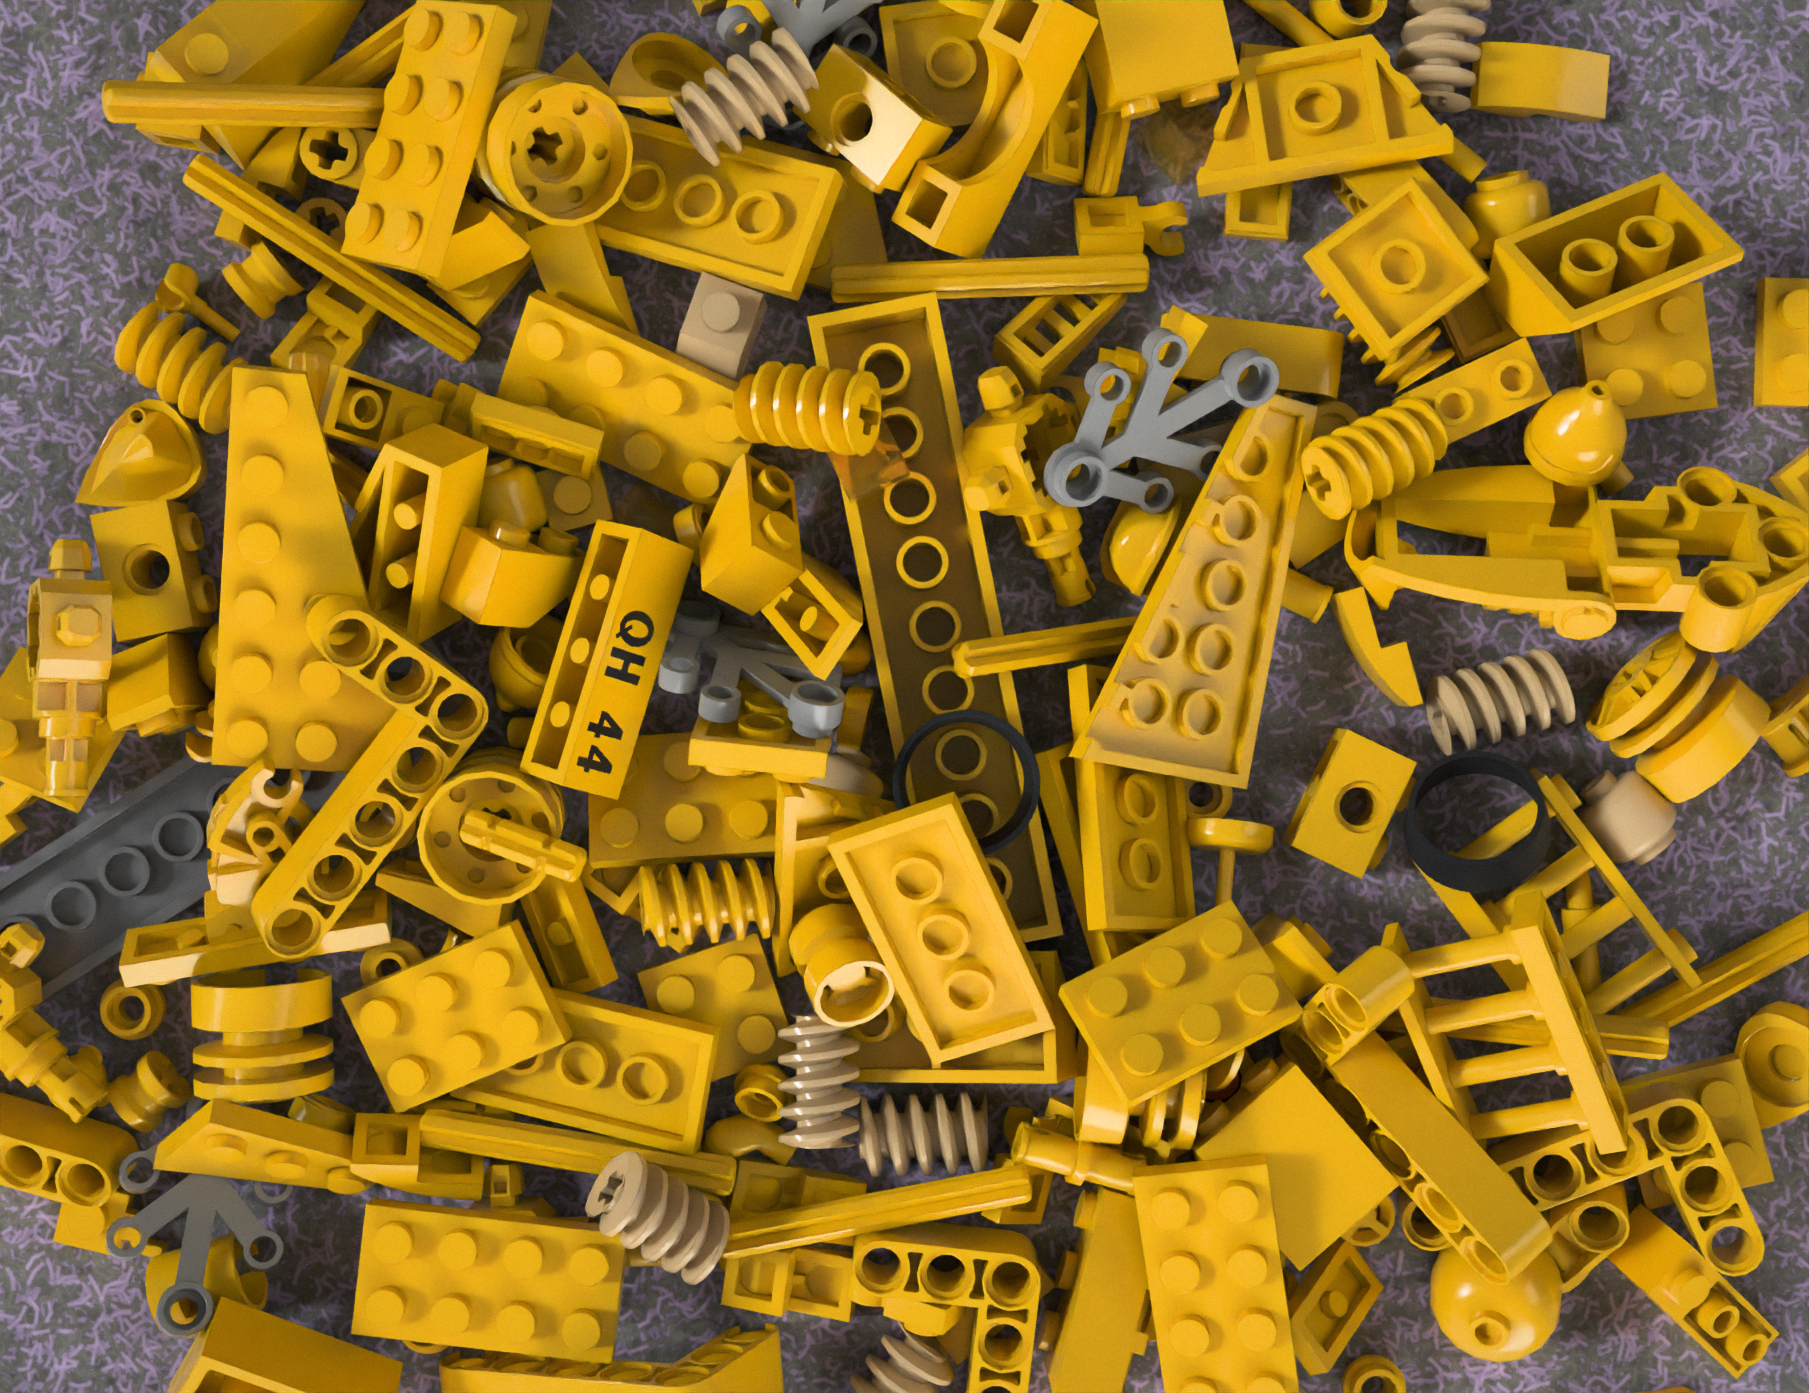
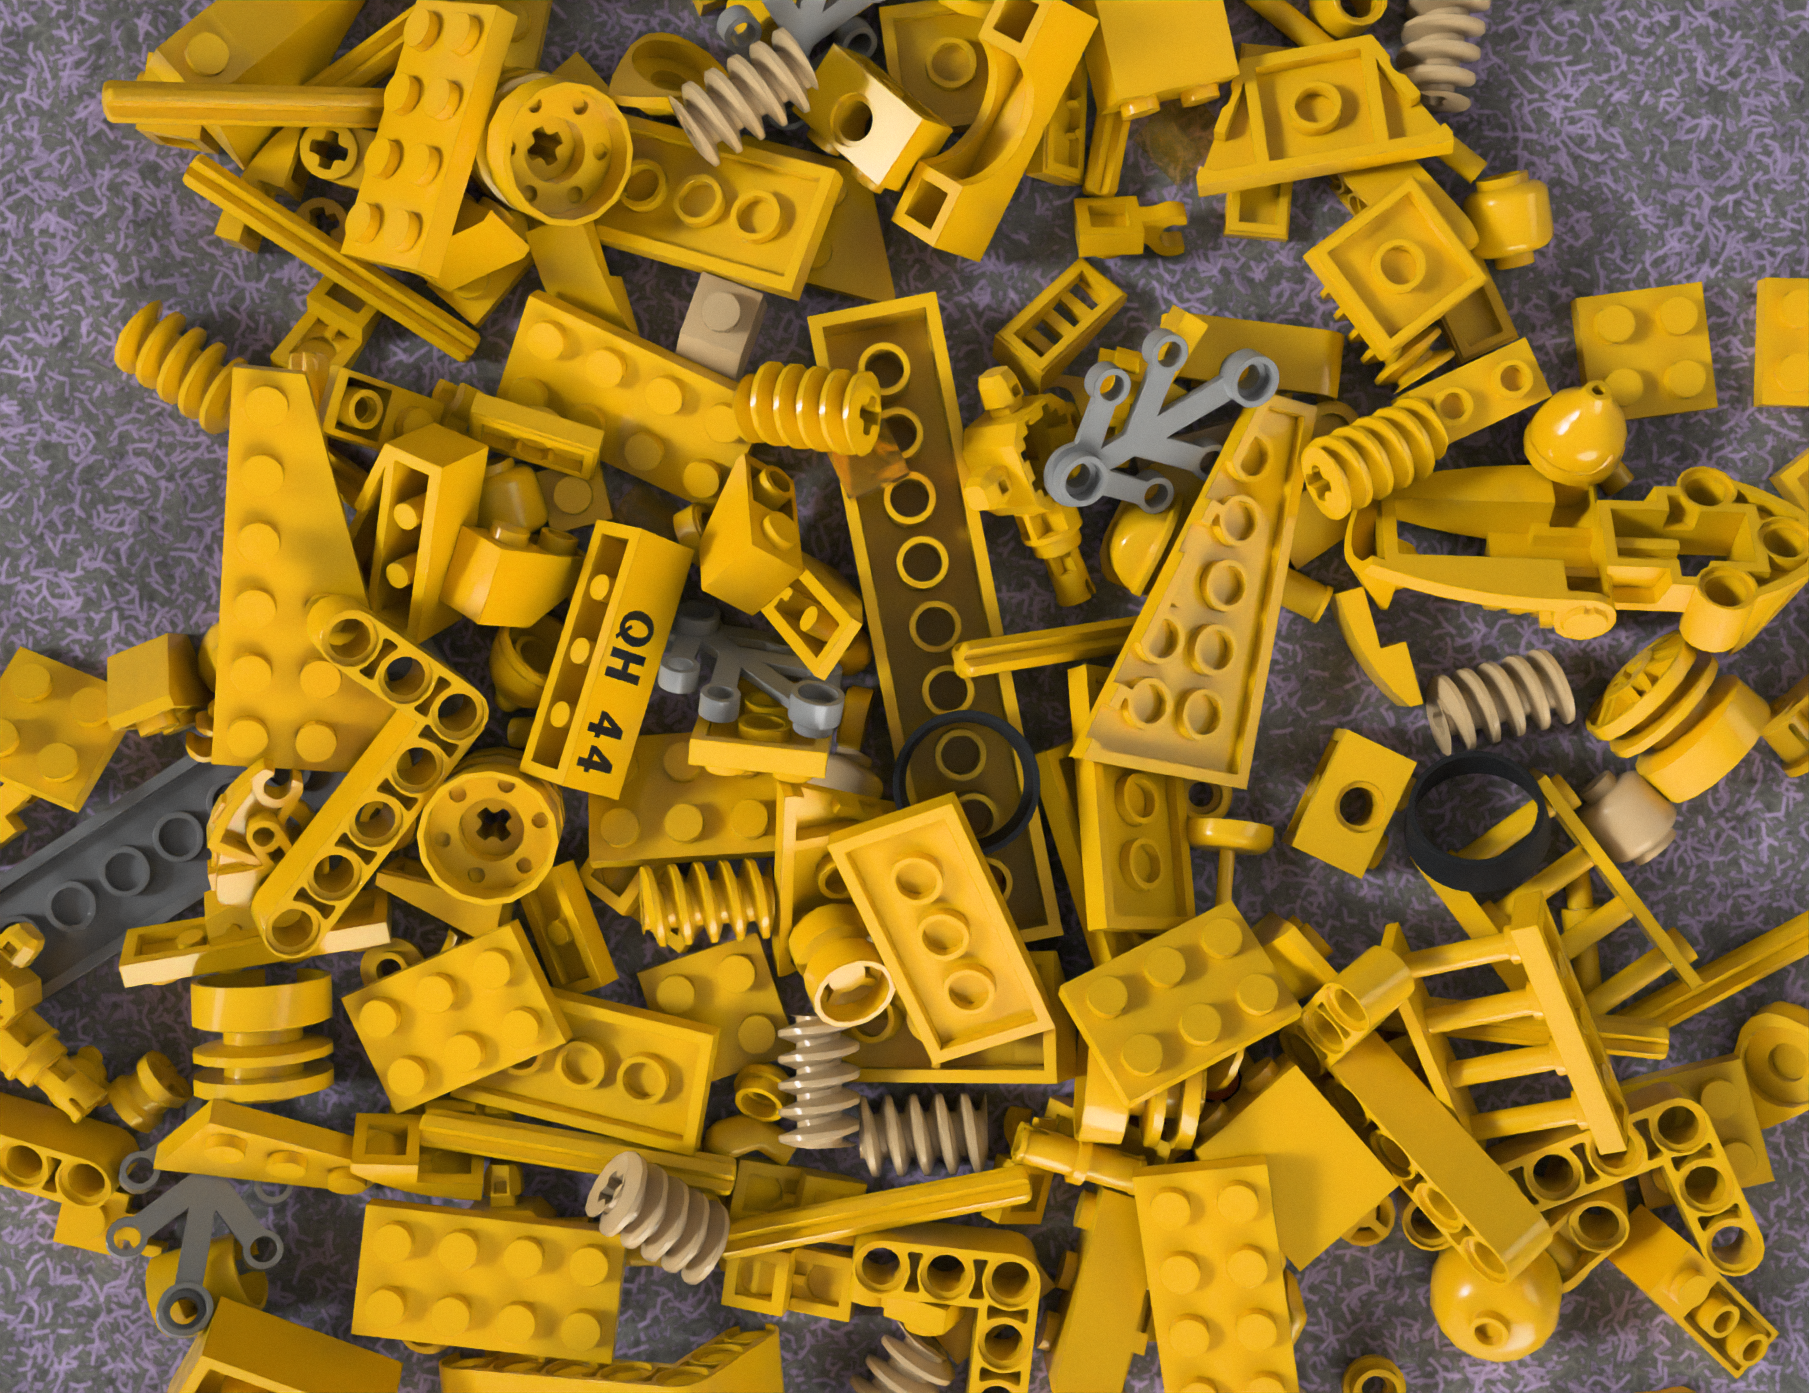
yellow piece [26,539,113,797] -> none
yellow piece [74,399,208,507] -> none
yellow brick [90,499,218,643] -> none
yellow plate [100,978,167,1040] -> none
yellow hand [155,263,242,344] -> none
yellow wheel [221,238,305,321] -> none
yellow tile [288,1092,356,1135] -> none
yellow axle [460,808,587,882] -> none
yellow axle [830,253,1150,303] -> none
yellow plate [1287,1238,1384,1376] -> none
yellow slope [1469,42,1610,123] -> none
yellow slope [1485,171,1744,337] -> none

